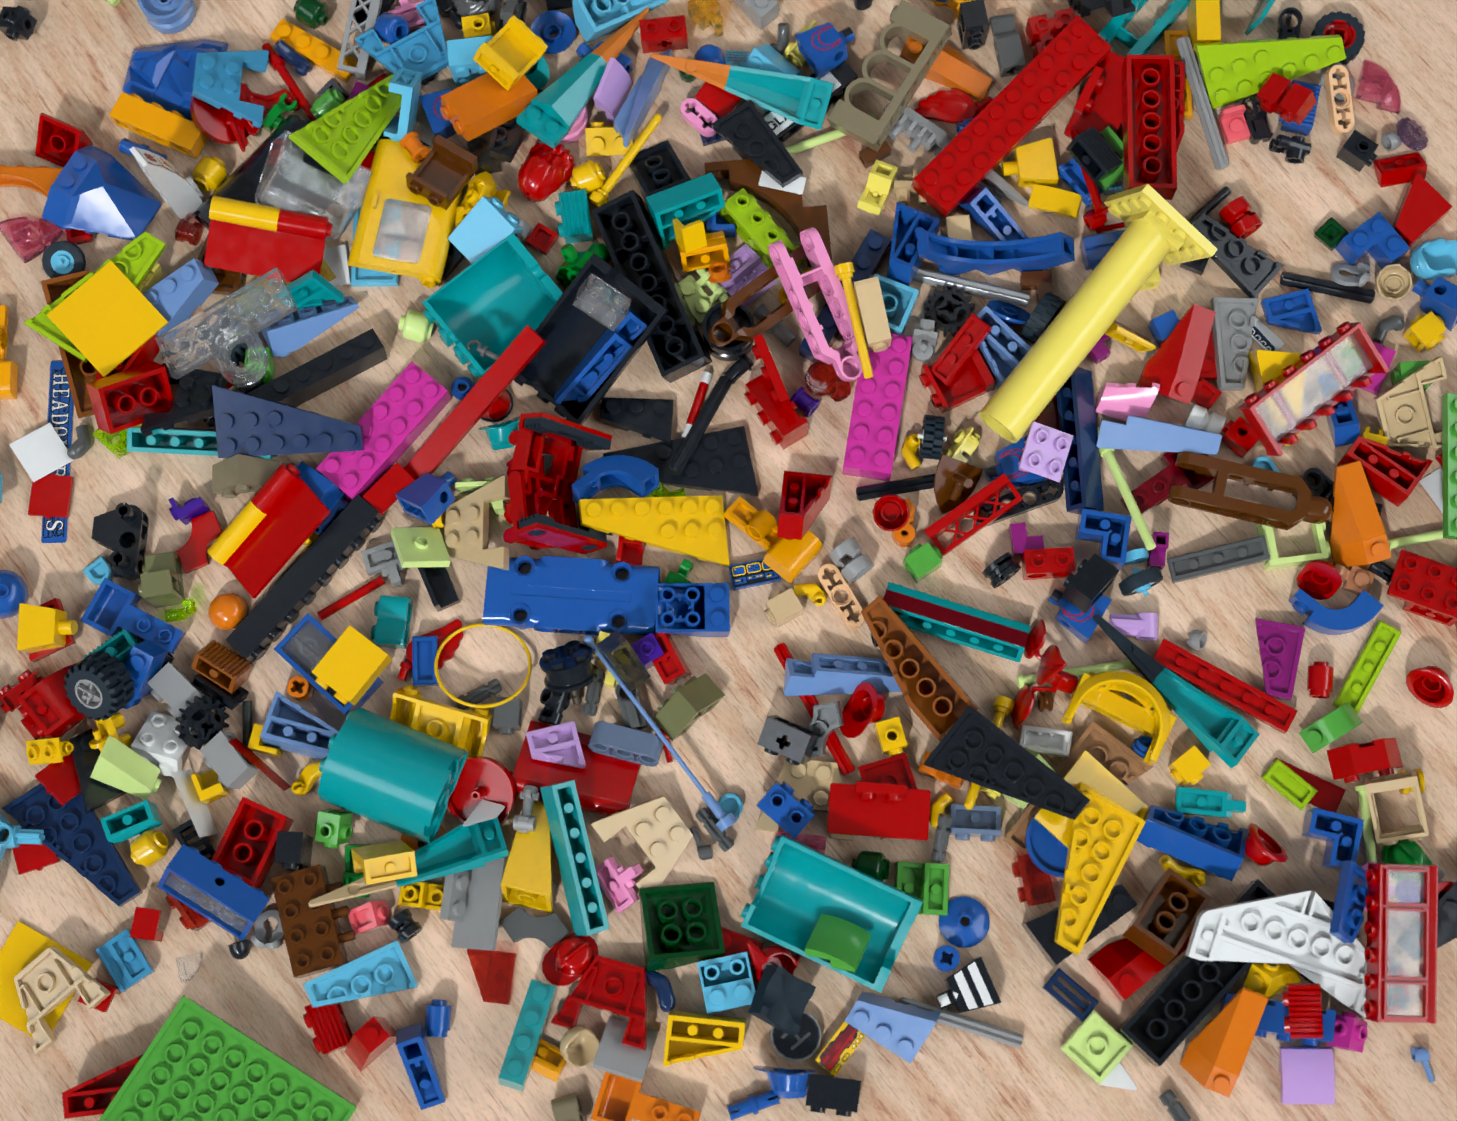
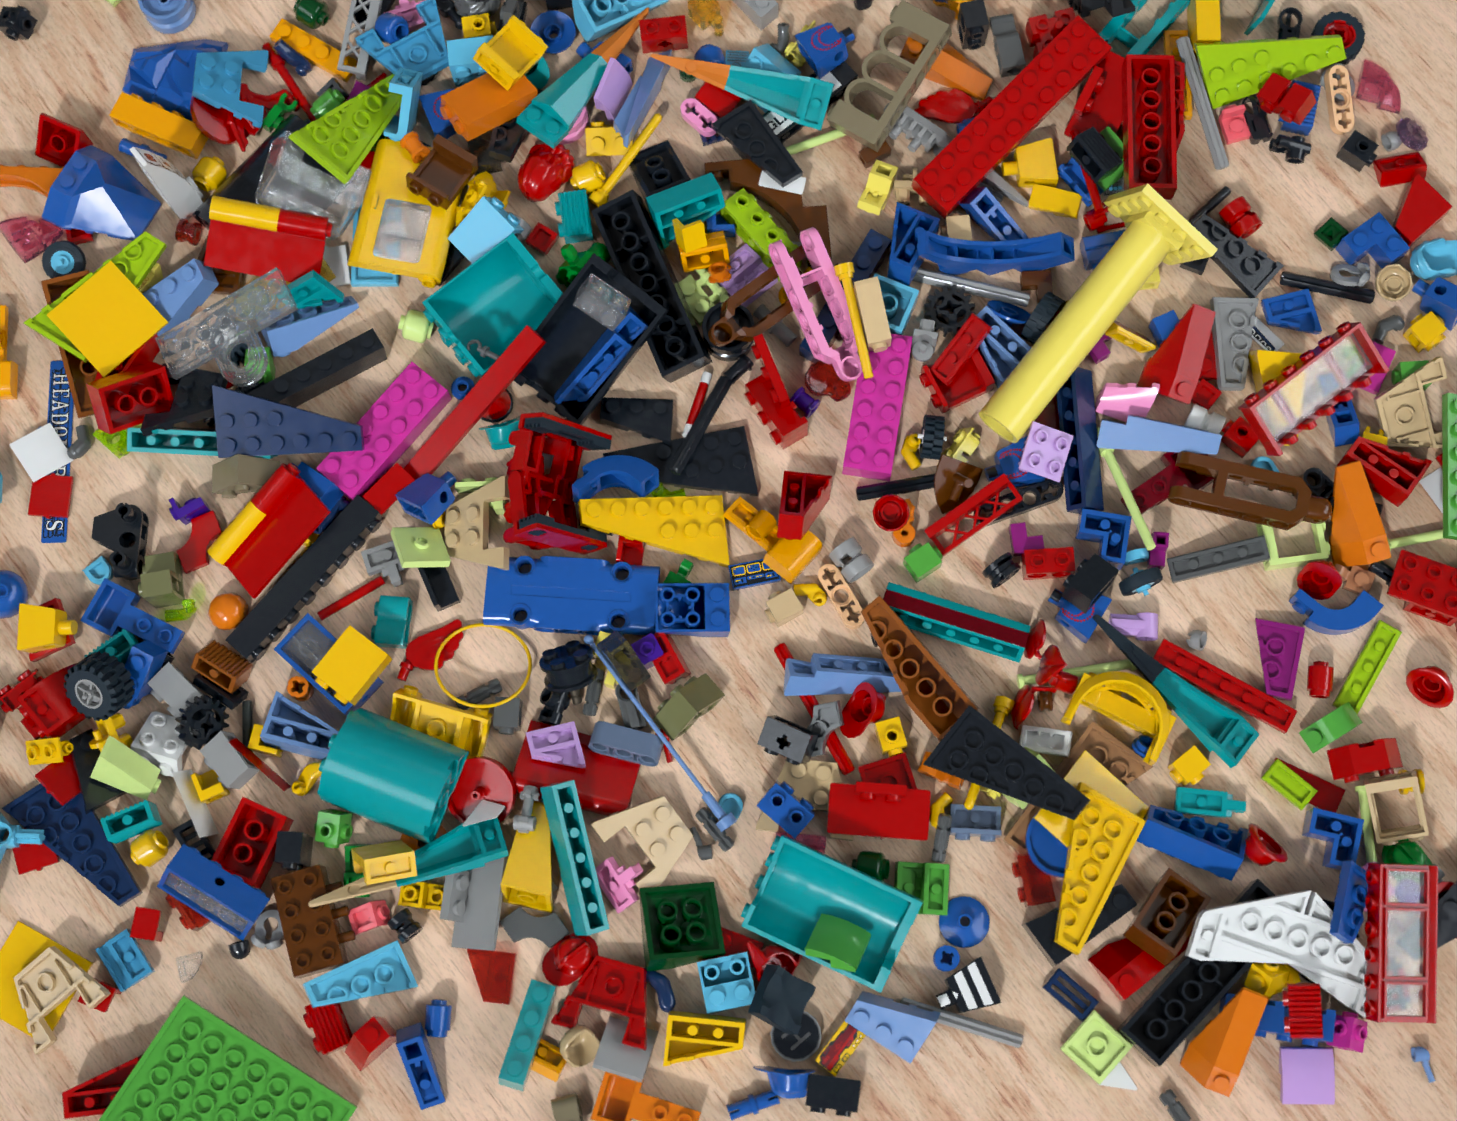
blue tile [412,636,438,687] -> none
yellow arm [1159,854,1206,887] -> none

